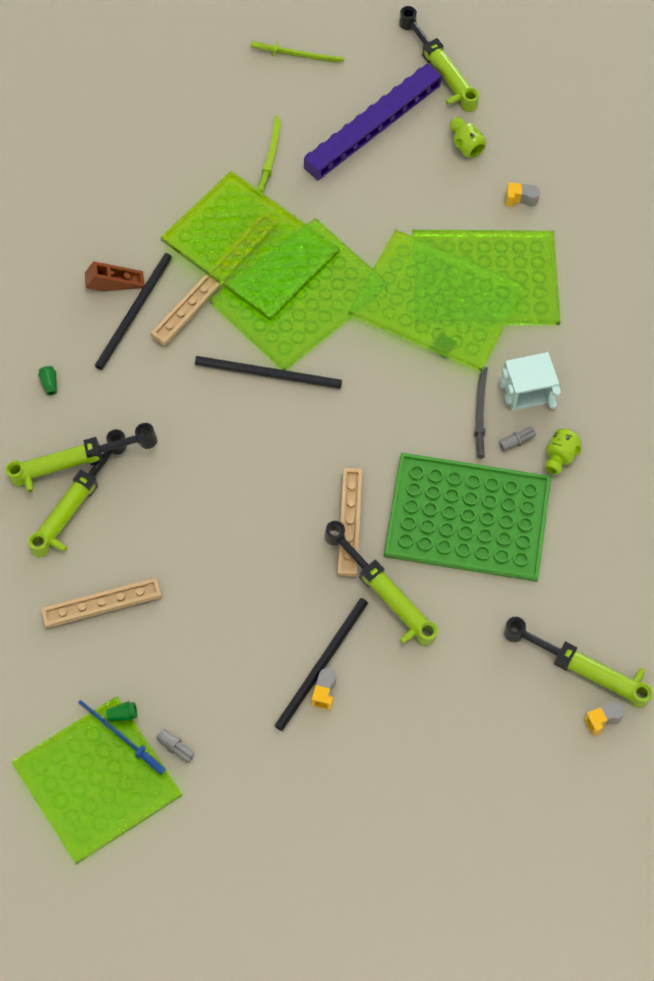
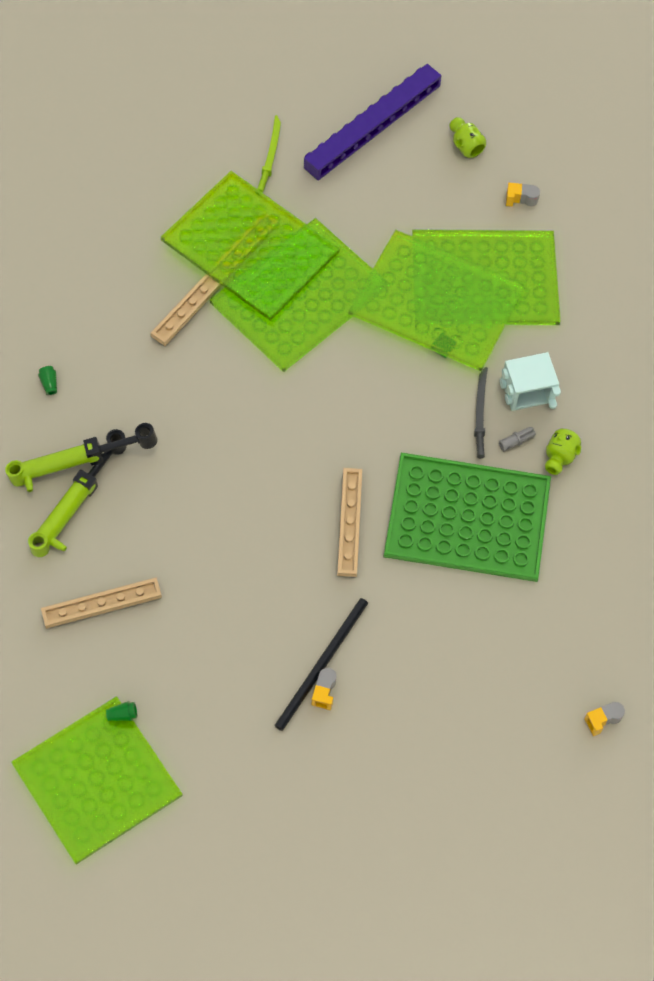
blue sword [78,700,166,775] -> none
dark orange slope [85,261,144,291] -> none
black piece [94,253,172,370] -> none
light grey axle [156,729,195,762] -> none
black piece [195,356,342,389] -> none
lime sword [250,41,344,62] -> none
lime piece [324,521,438,646] -> none
lime piece [399,6,479,112] -> none
lime piece [504,617,653,708] -> none

